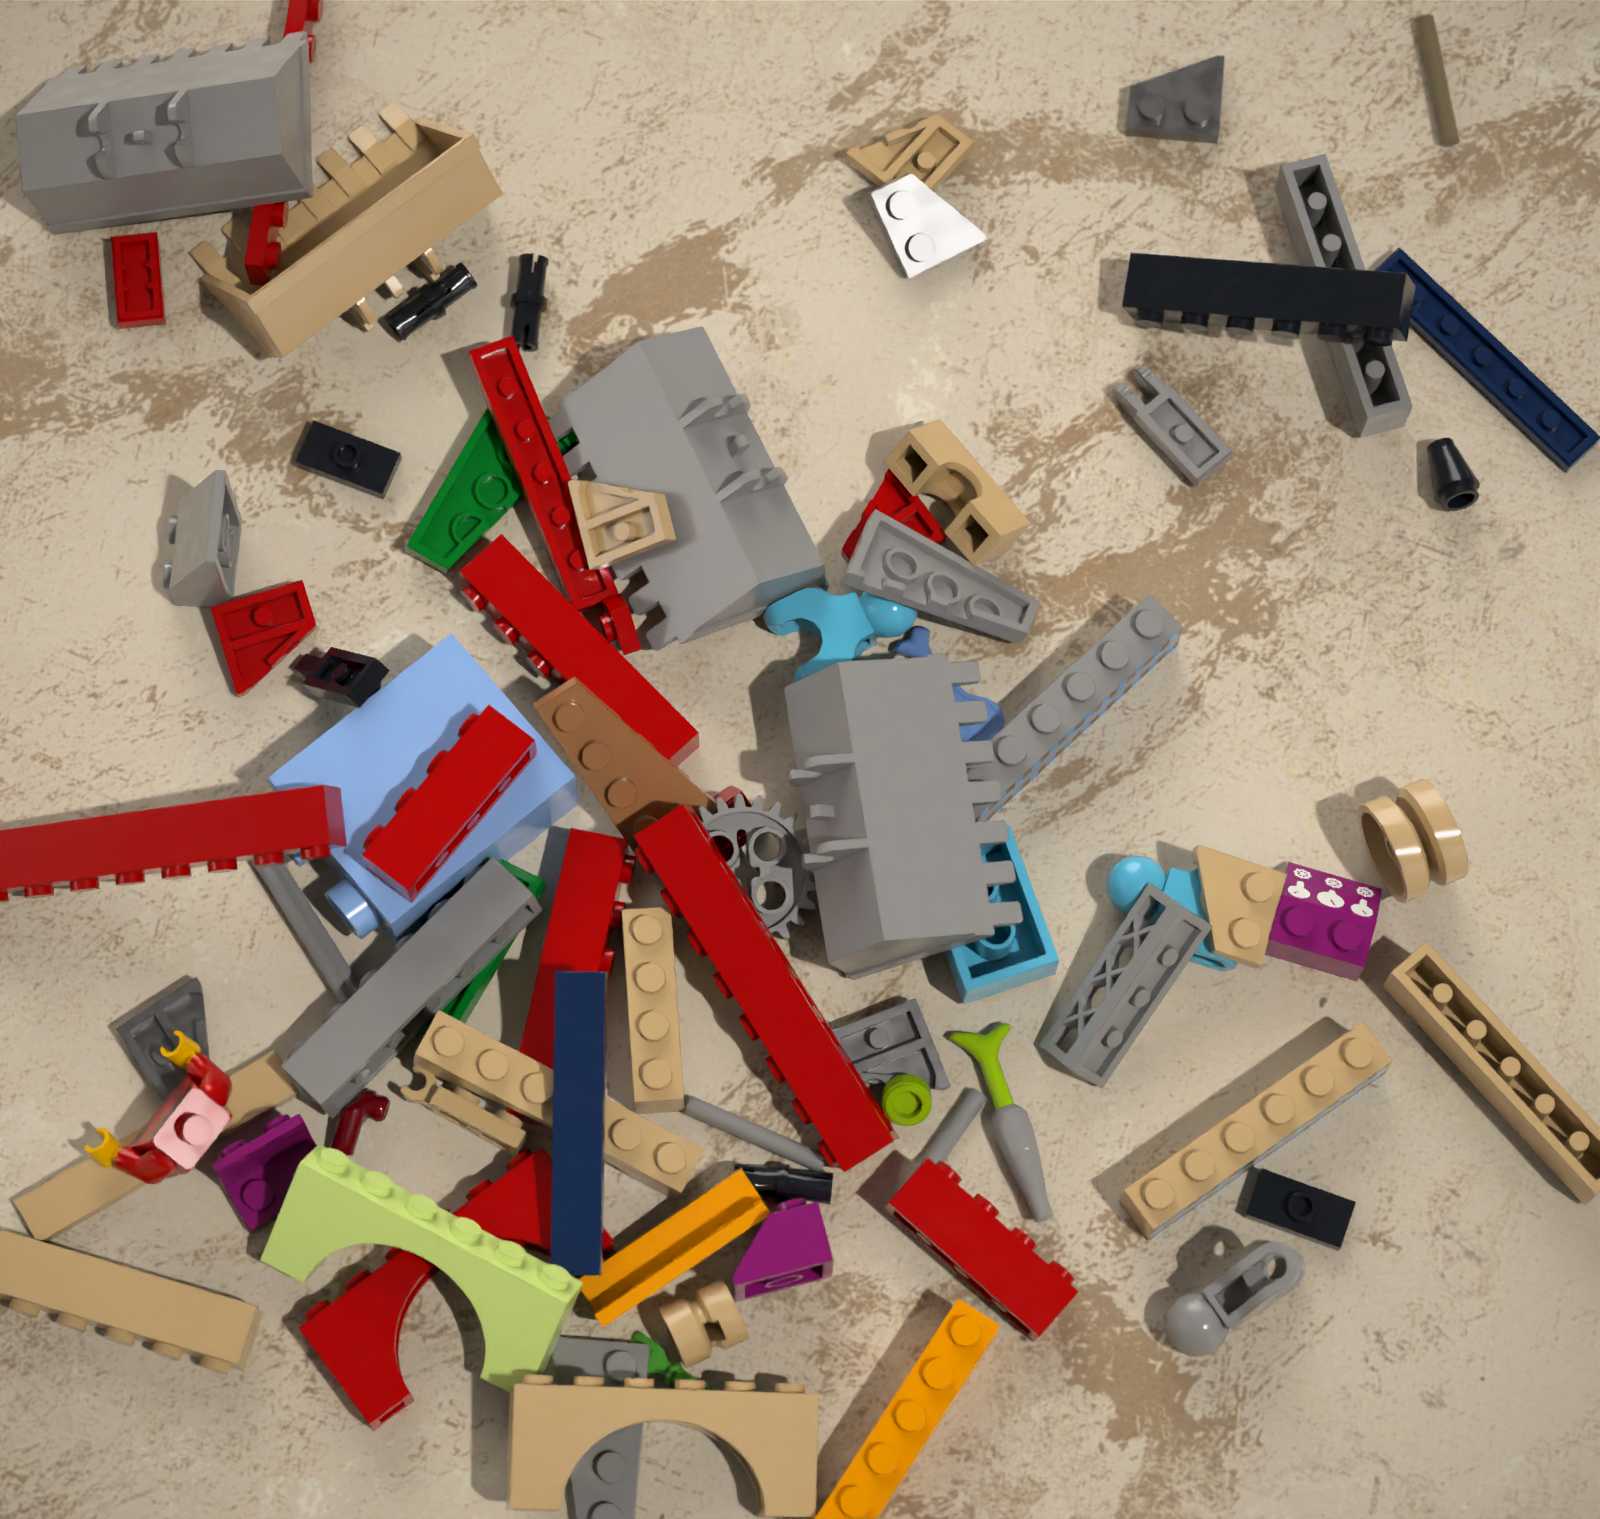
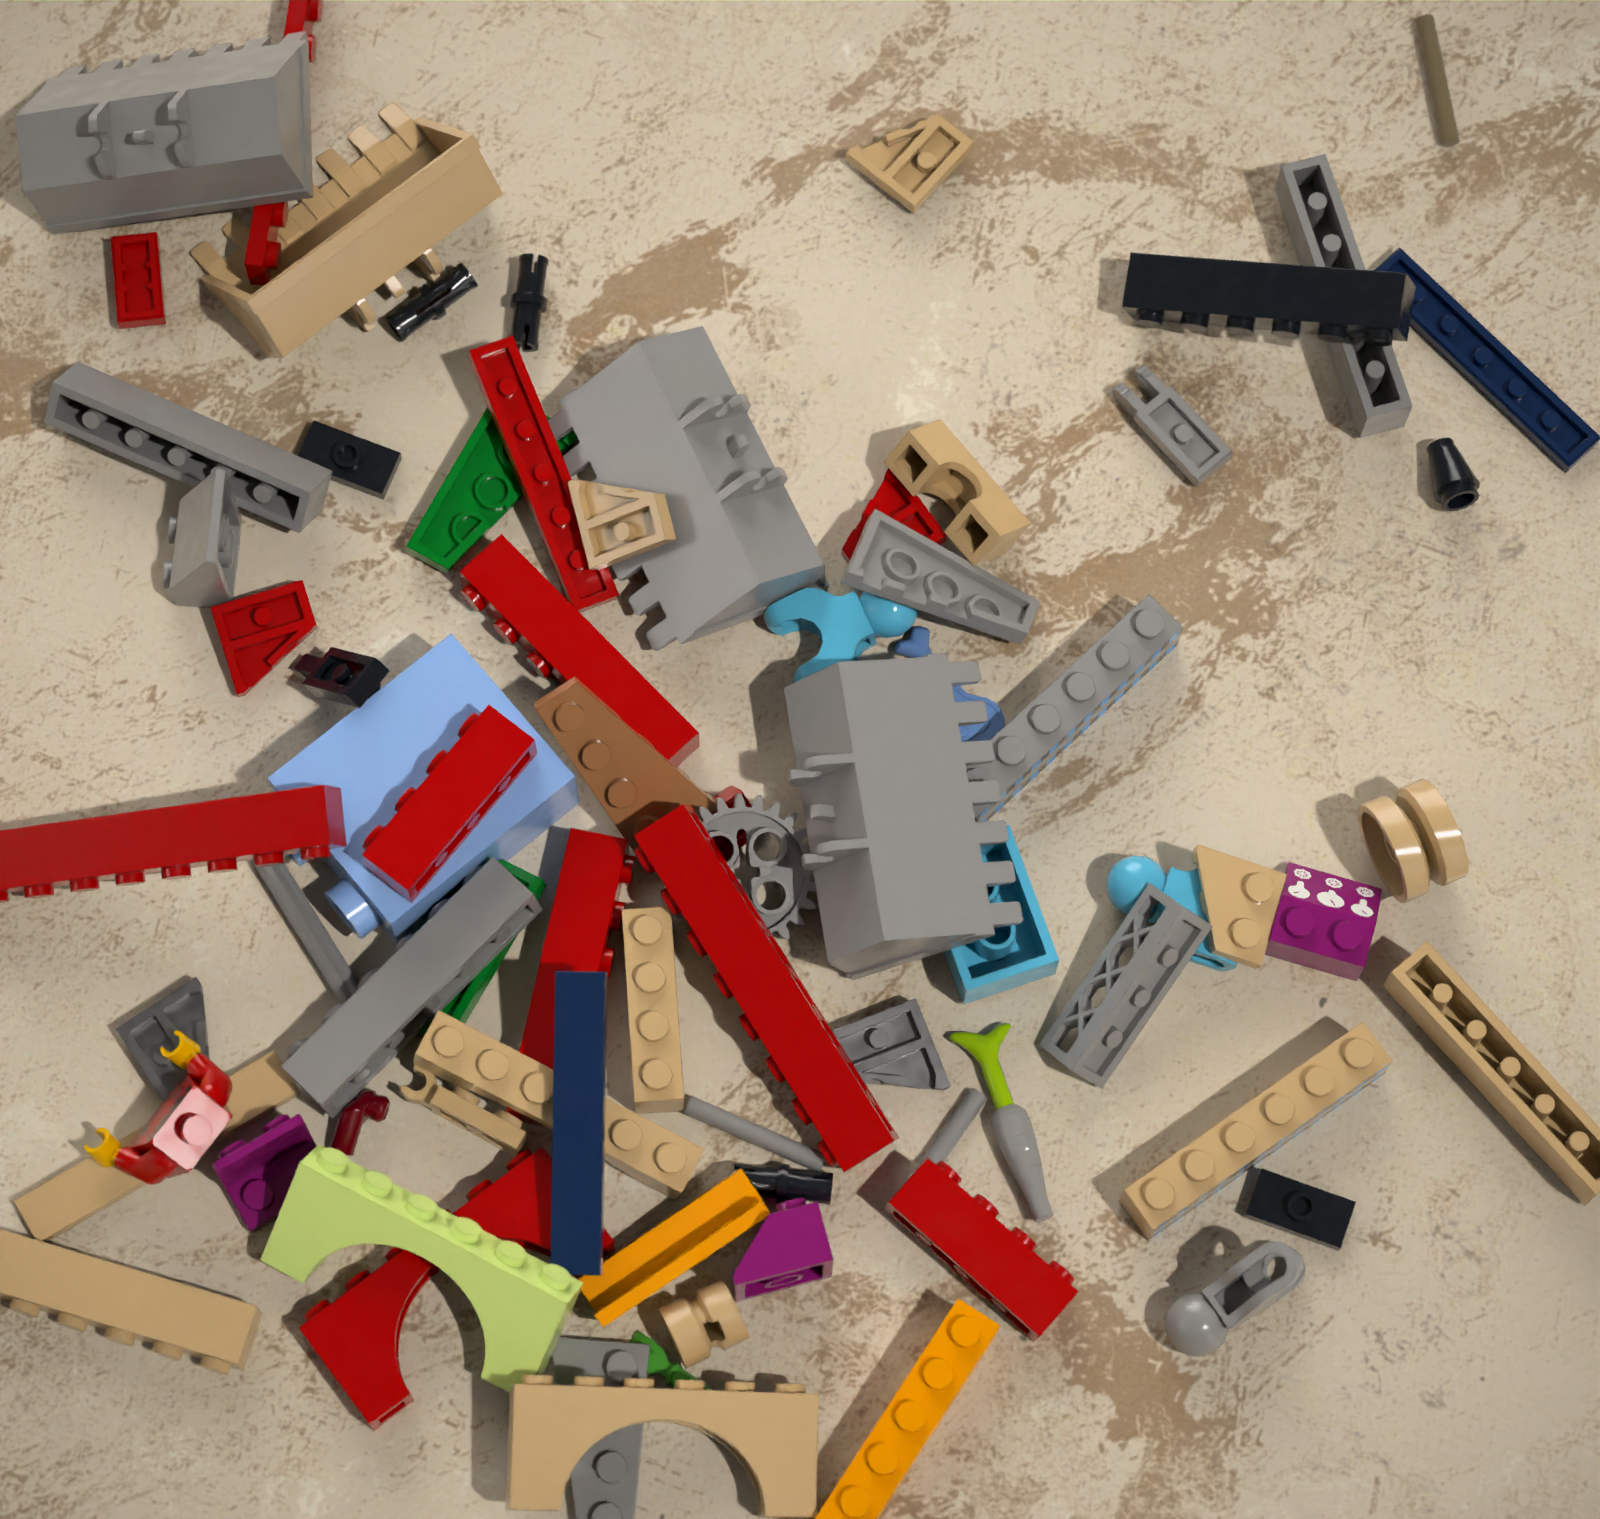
red plate [599,593,642,655] -> none
wing [866,173,987,279] -> none
lime tile [882,1074,932,1126] -> none
flat silver wing [1125,55,1225,144] -> none
none -> light grey brick [44,362,333,533]

